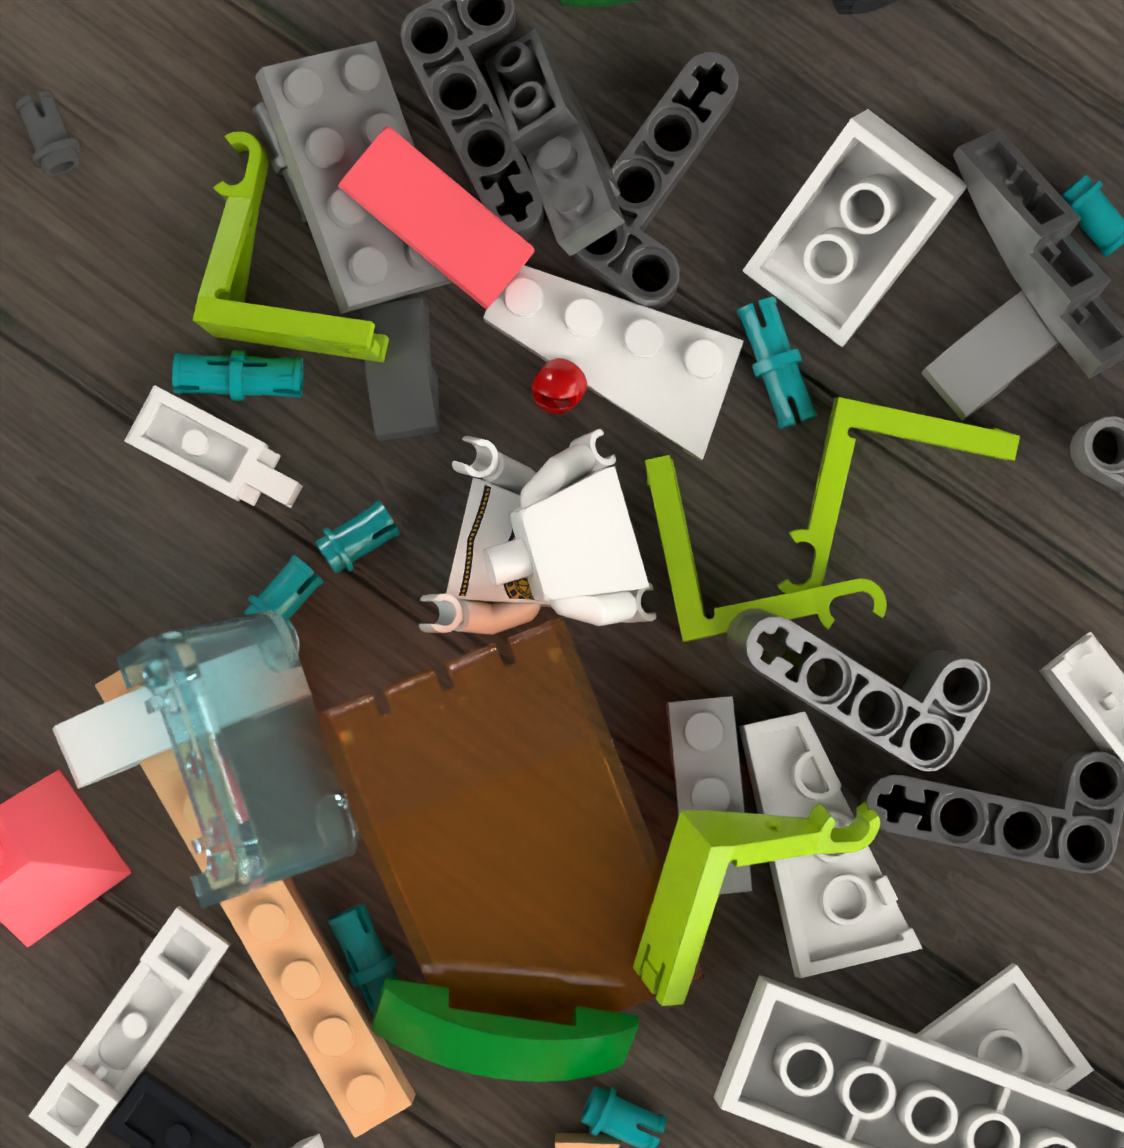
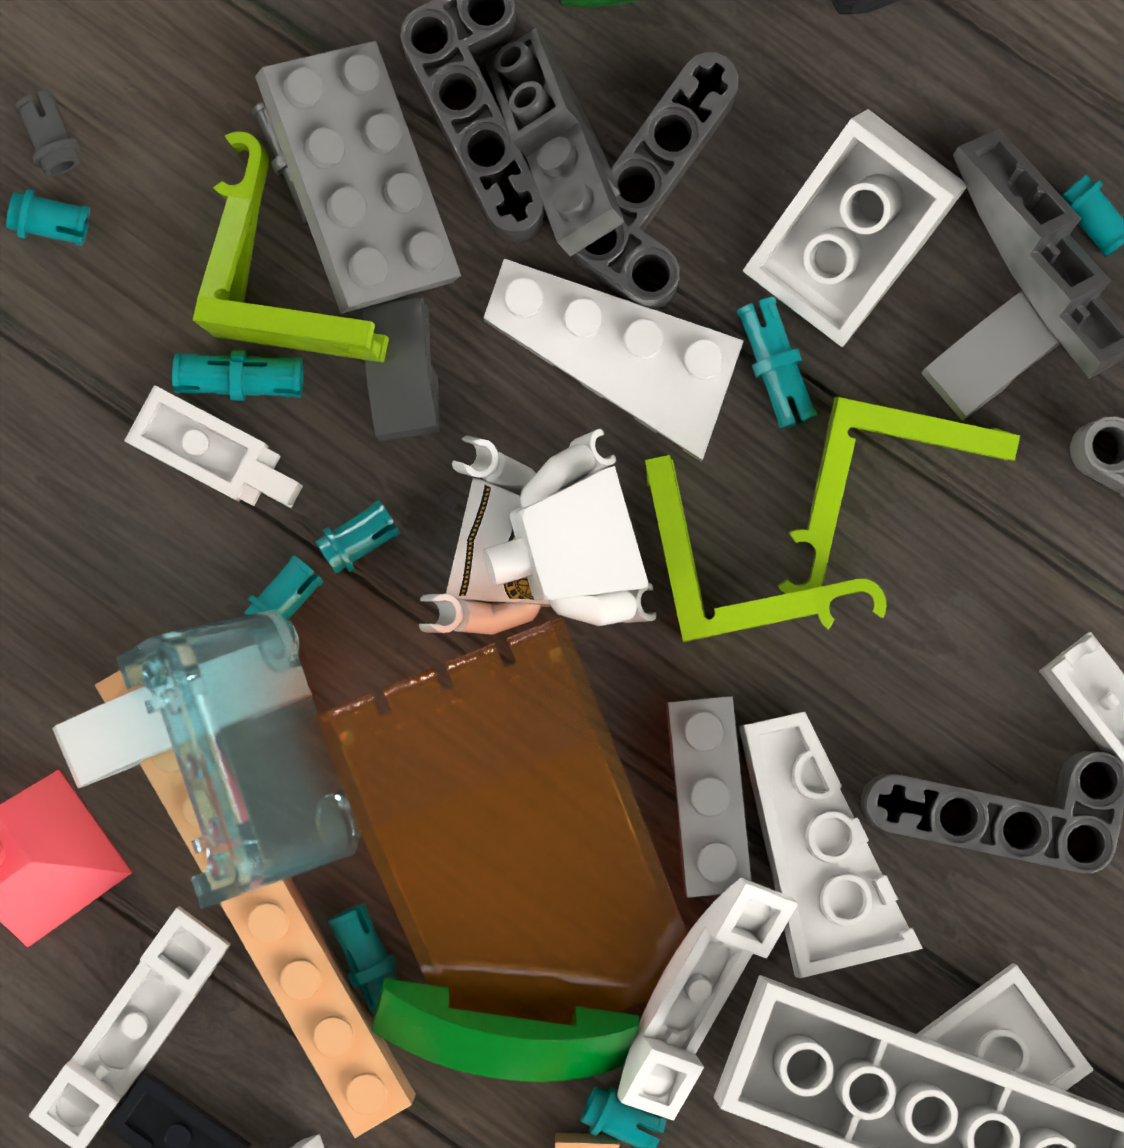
coral slope [338,126,535,310] -> none
red hinge [532,358,587,415] -> none
lime hinge [633,801,880,1006] -> none
flat silver beam [727,608,990,772] -> none
none -> teal pin [6,188,90,247]
none -> white slope [617,878,798,1121]

